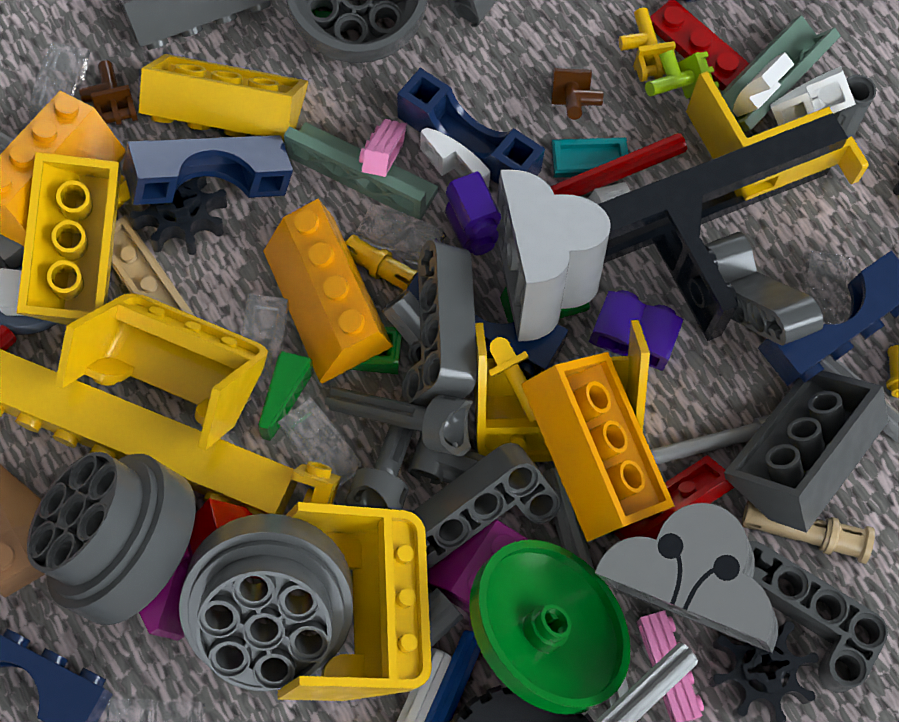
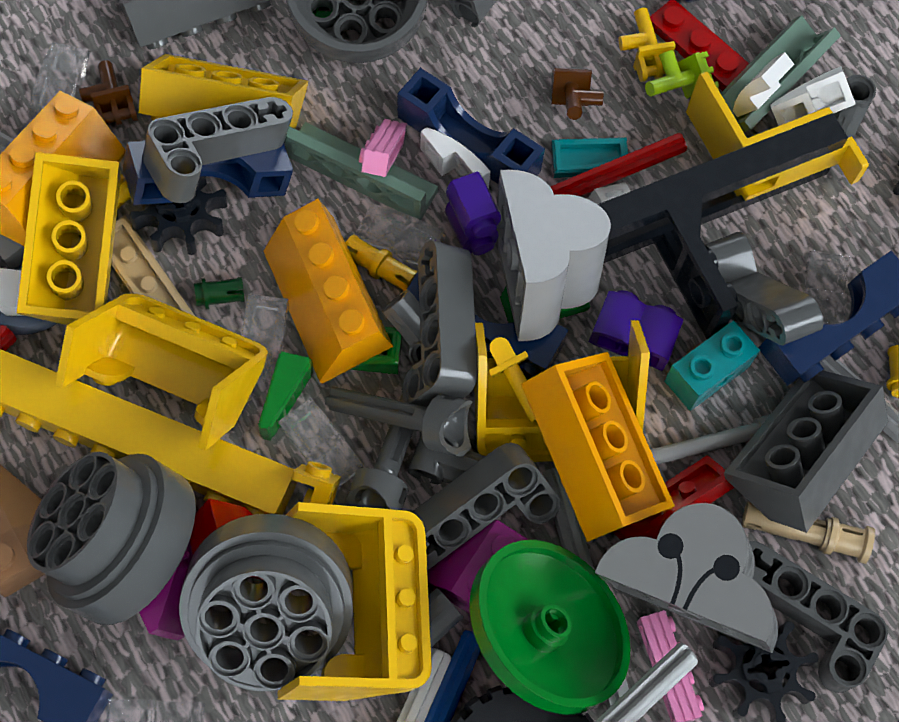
none -> dark grey beam [142,97,293,203]
none -> dark green pin [194,277,245,310]
none -> teal brick [664,320,761,411]

